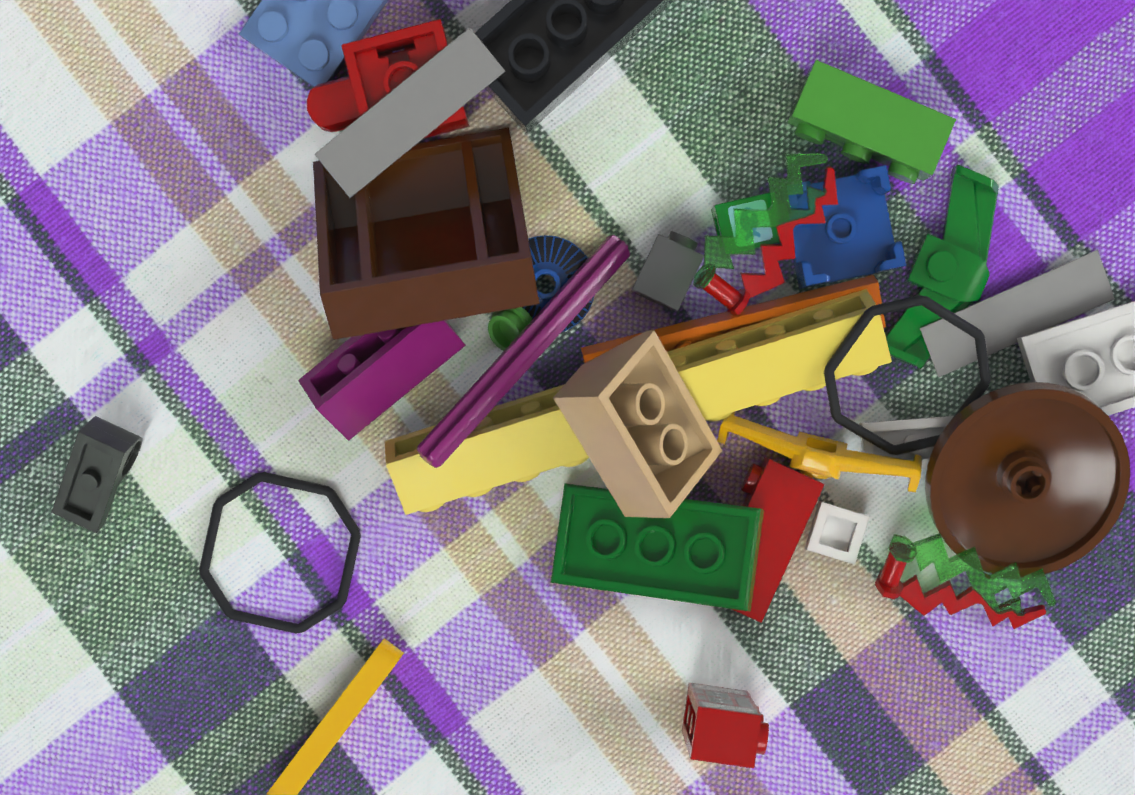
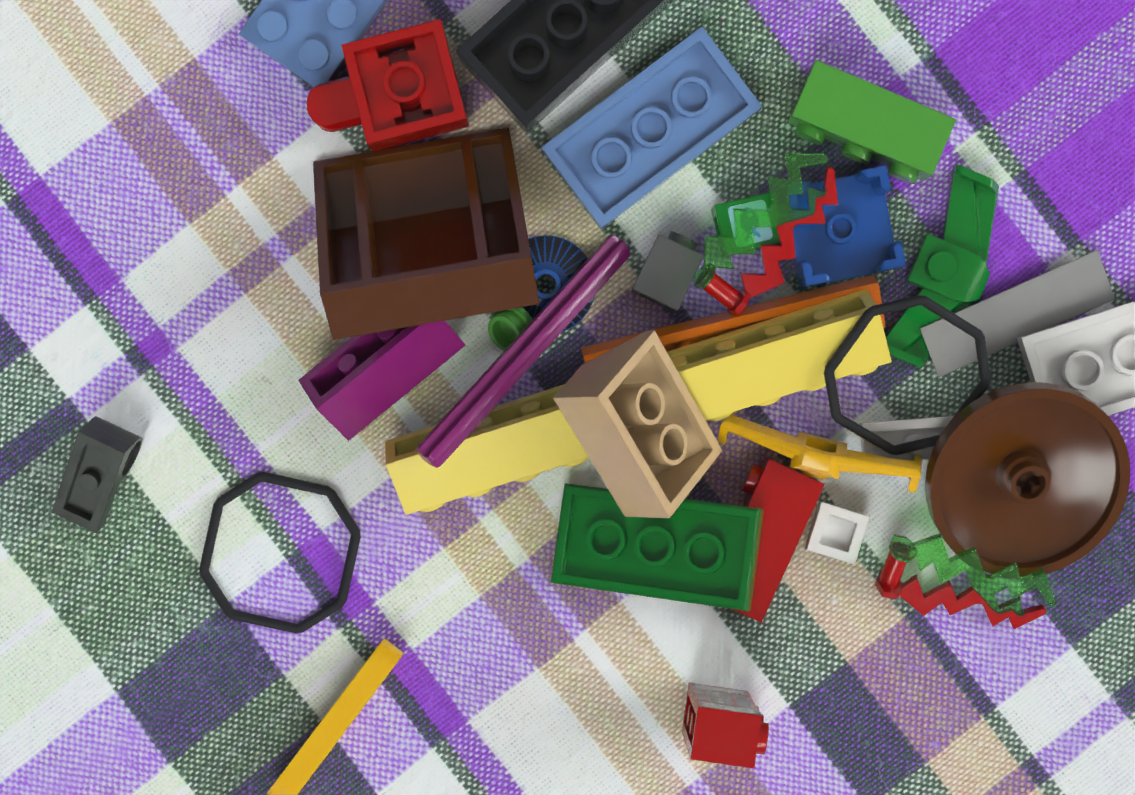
light grey sticker [314,28,506,198] -> none
none -> medium blue plate [541,27,762,229]

